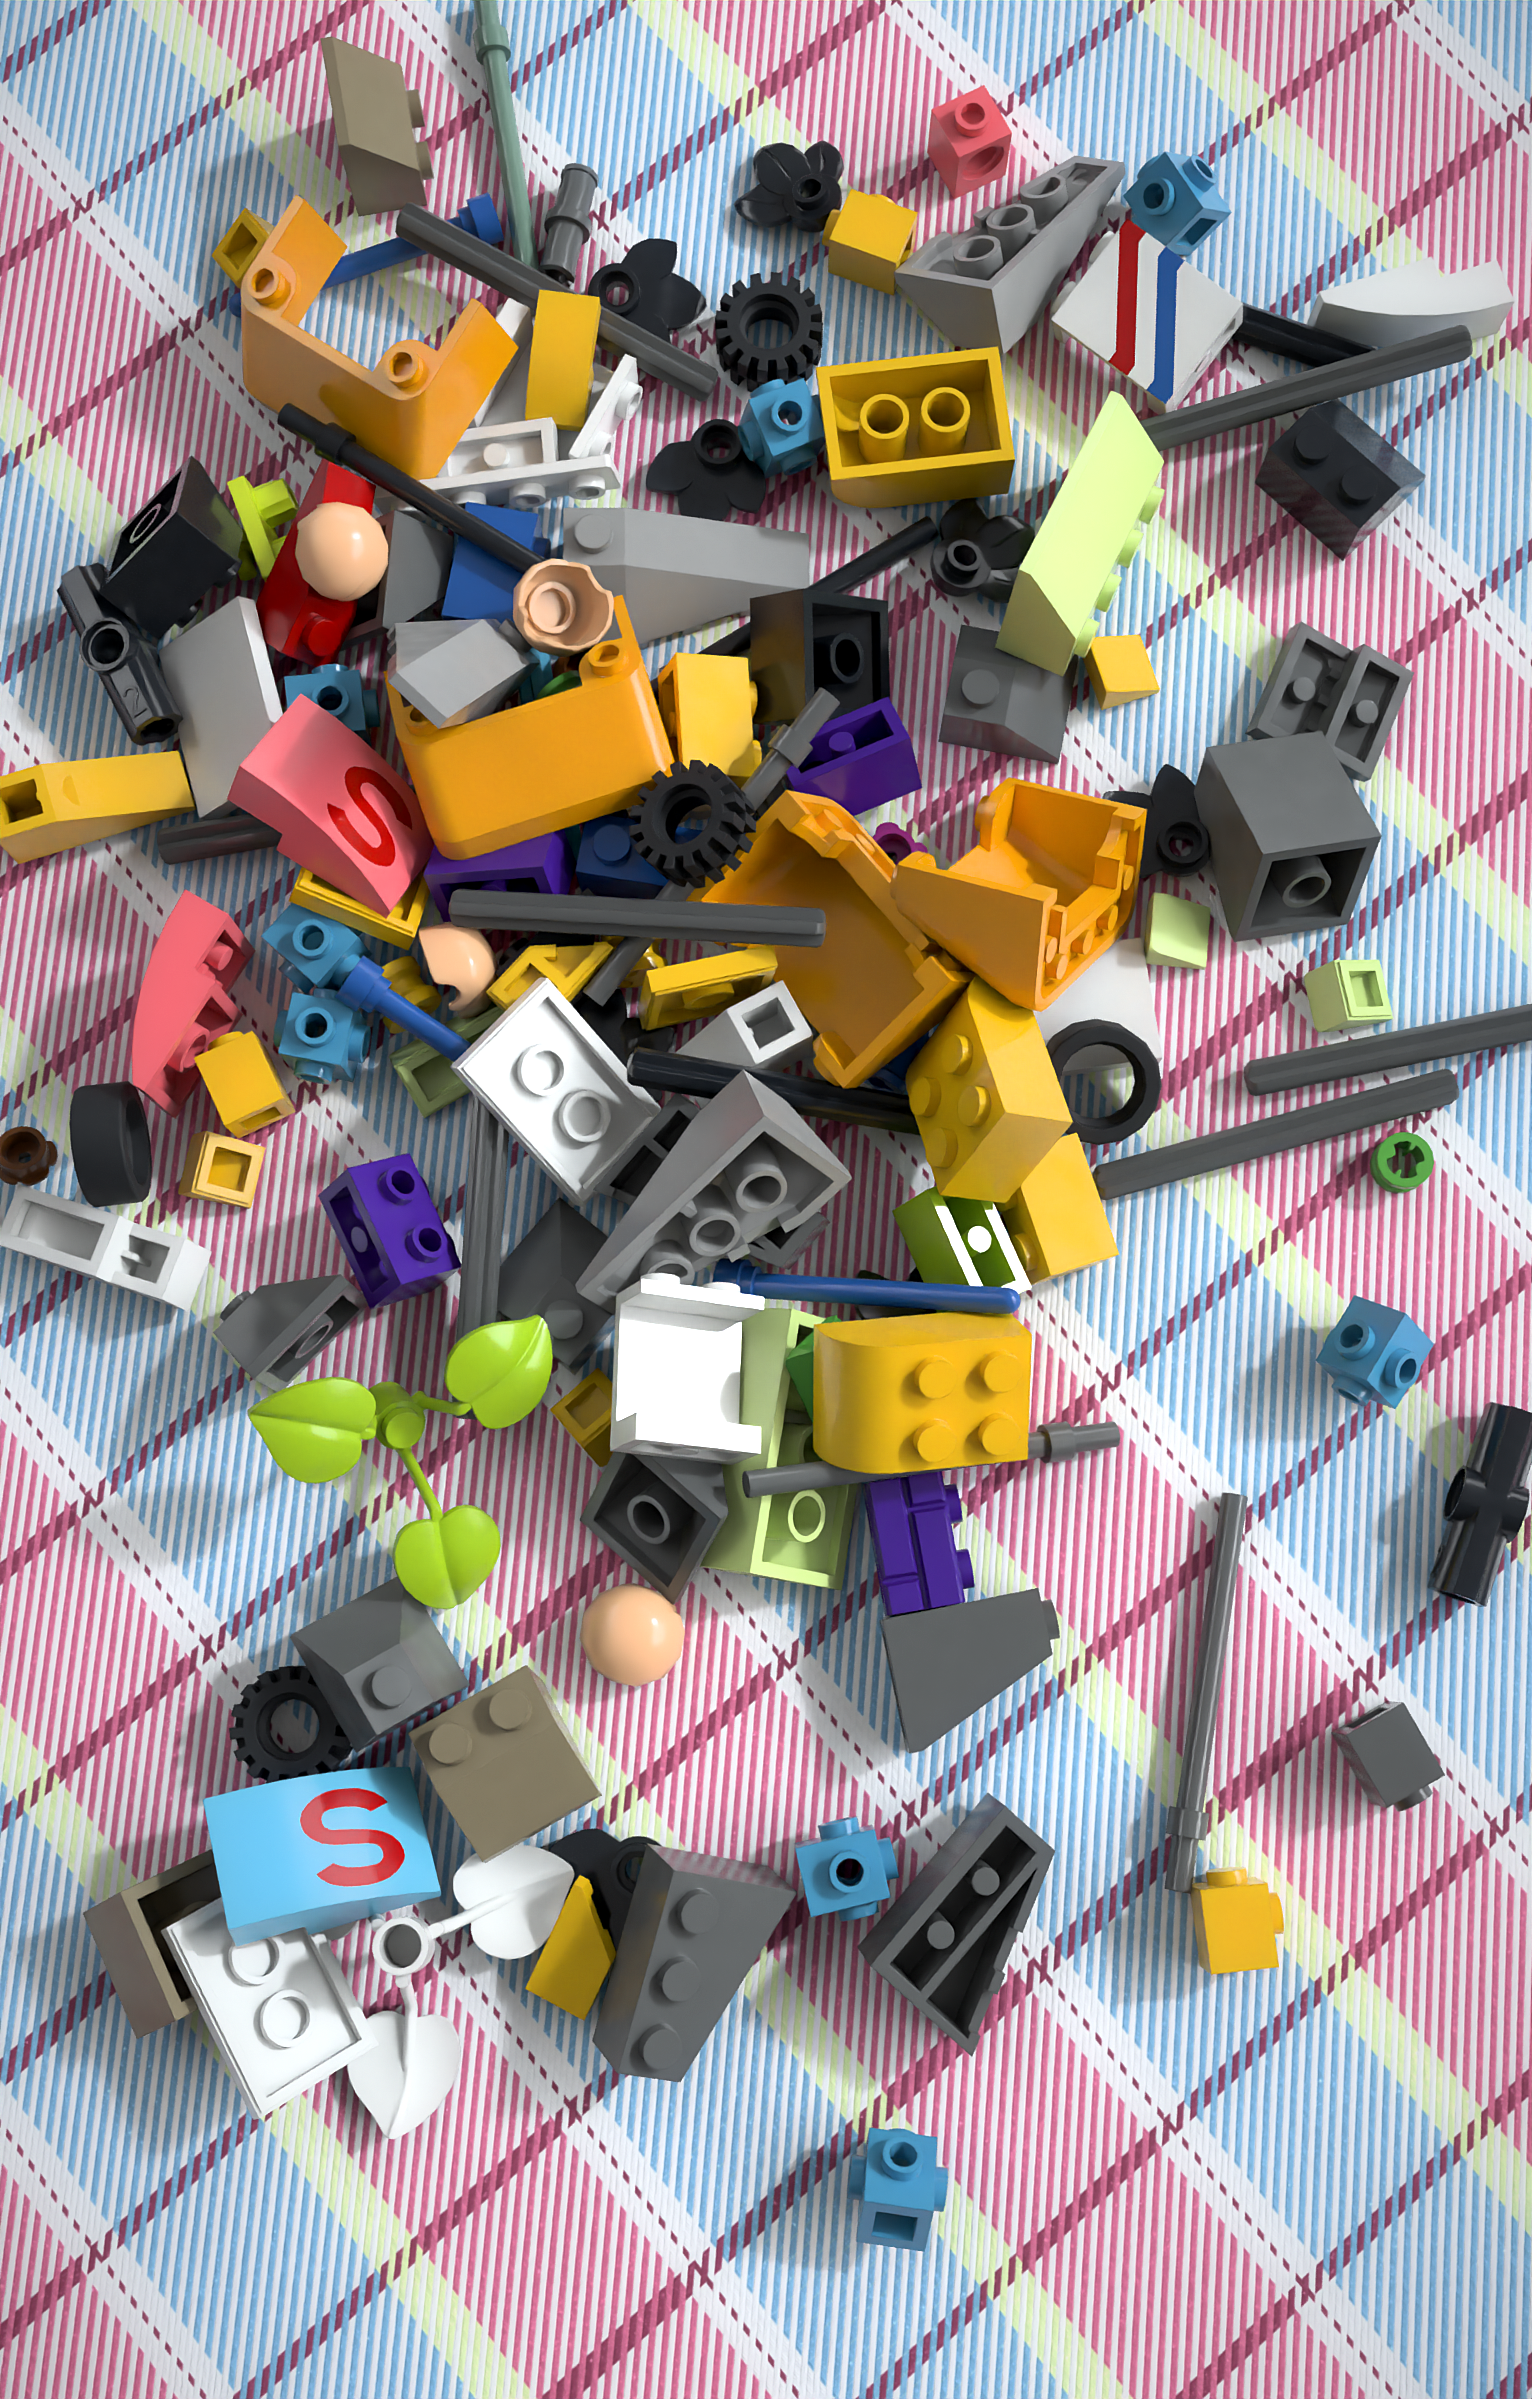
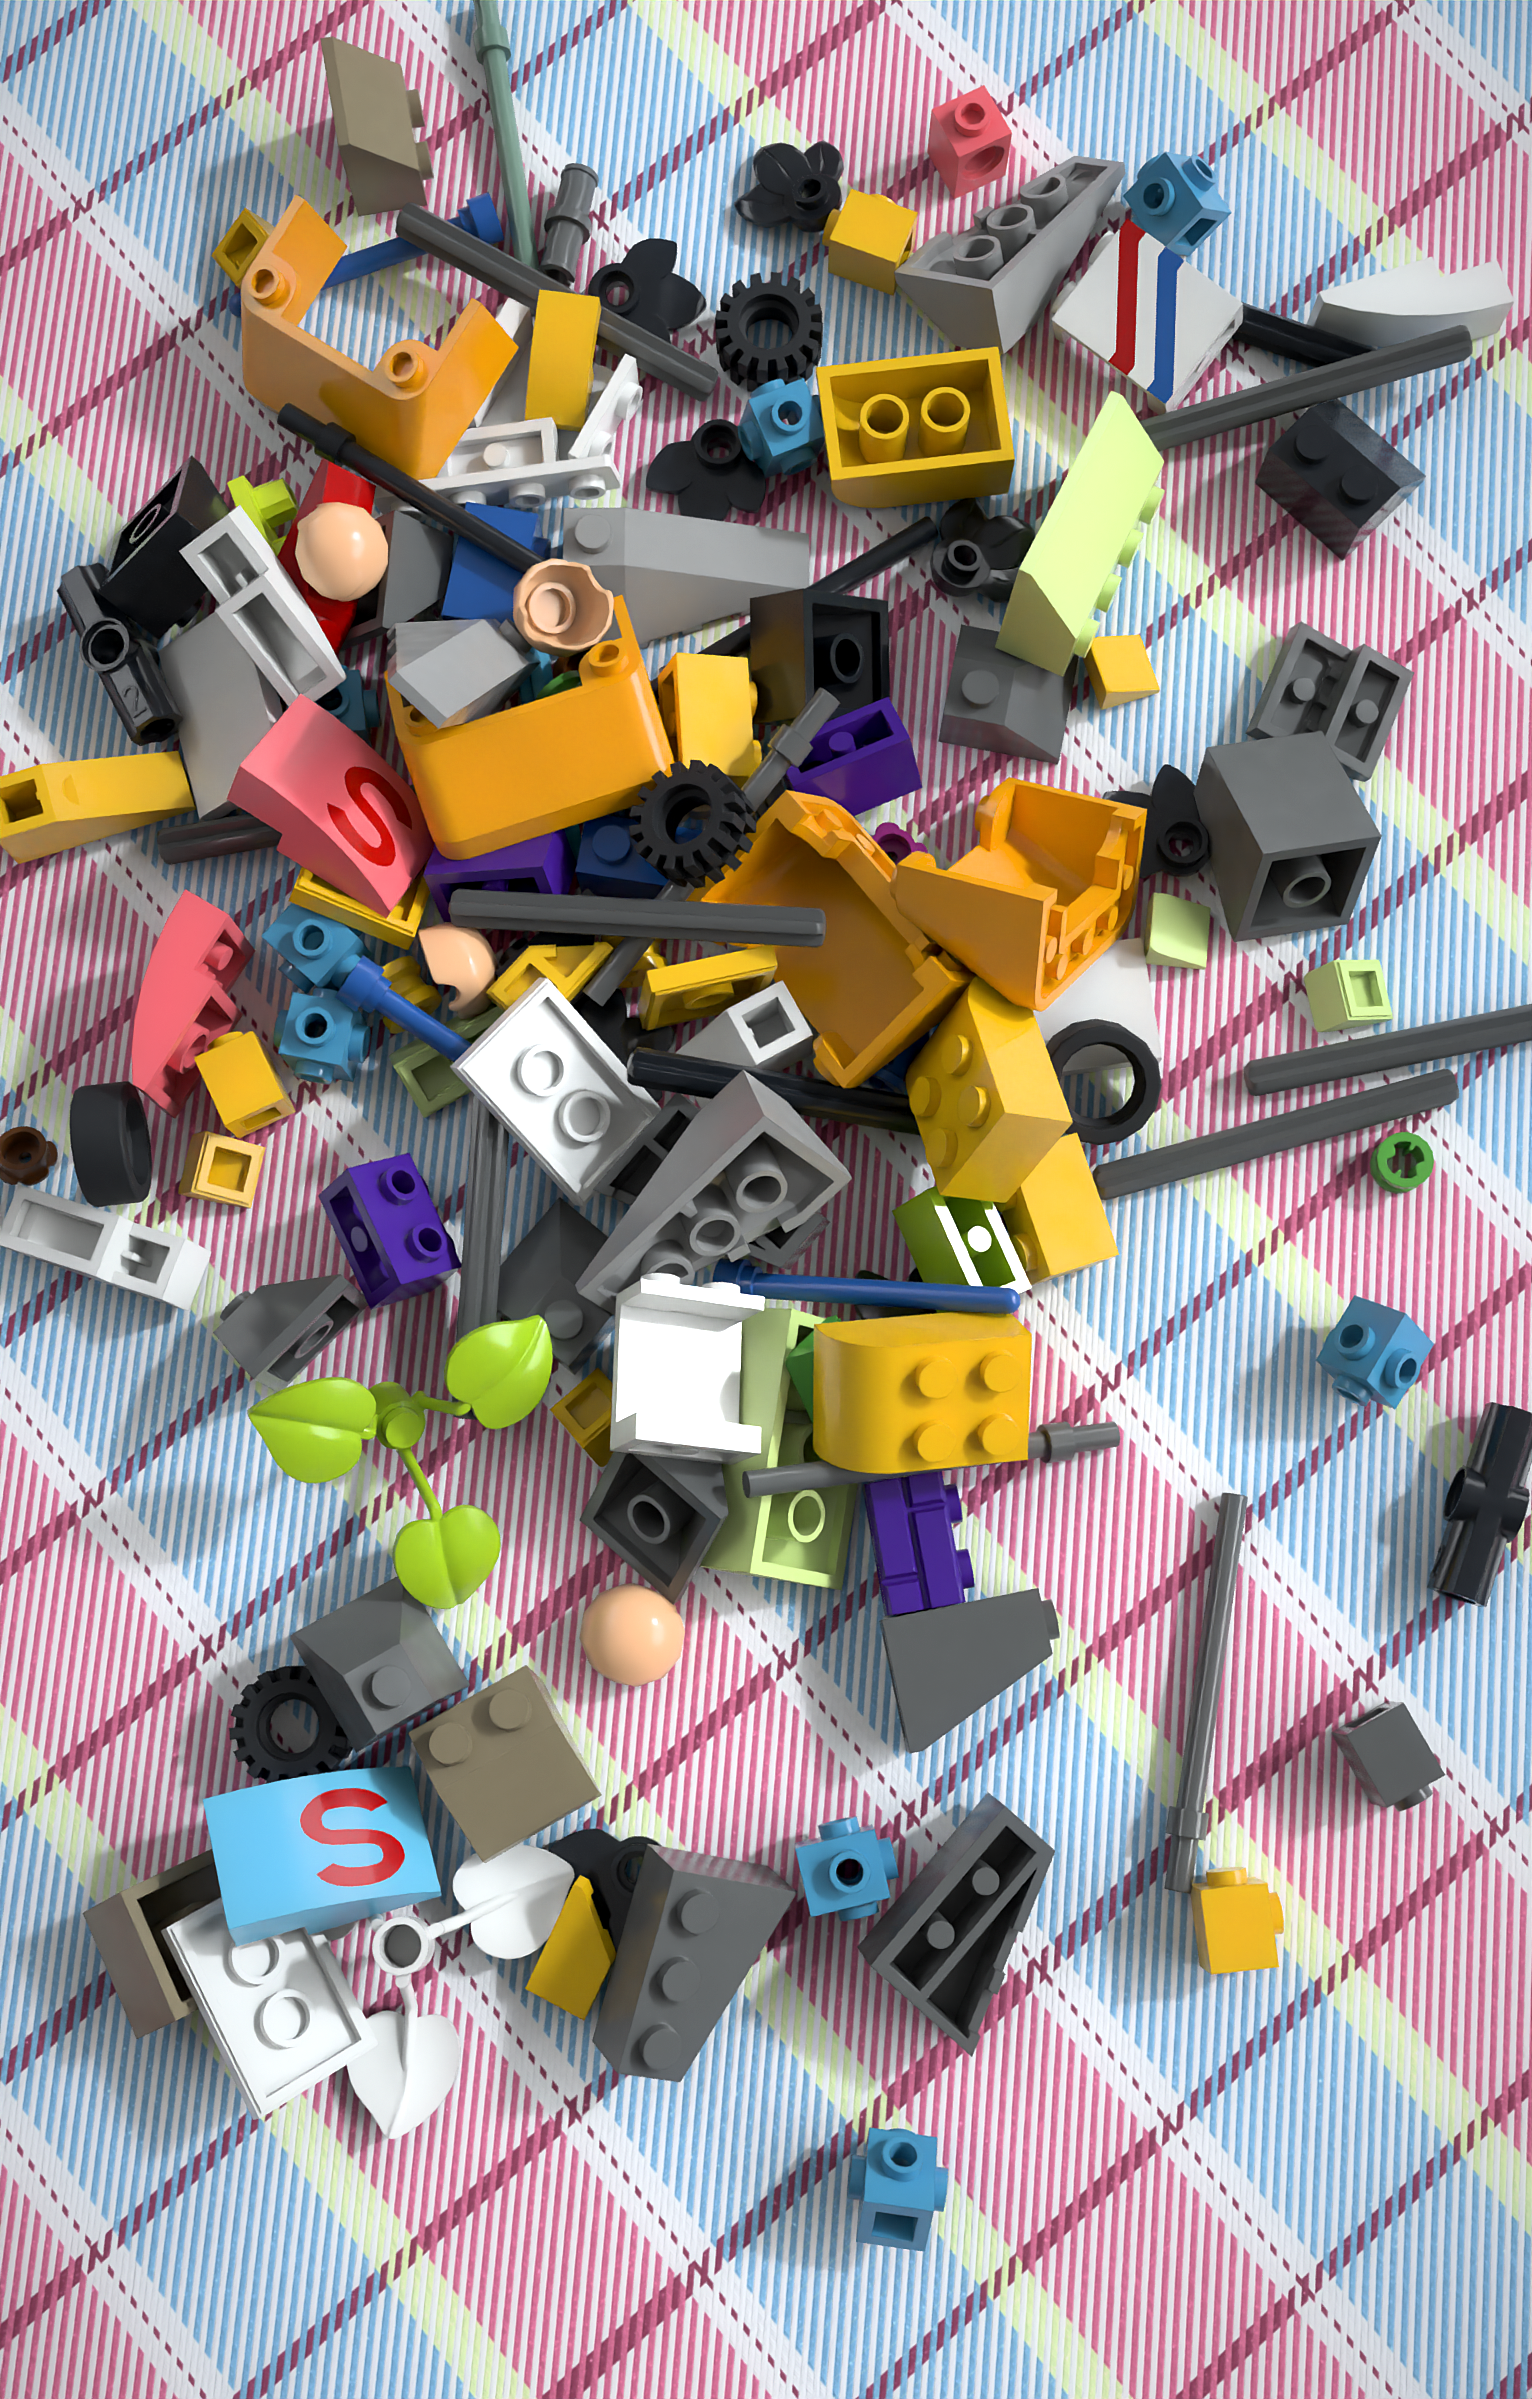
none -> white slope [179,505,347,707]

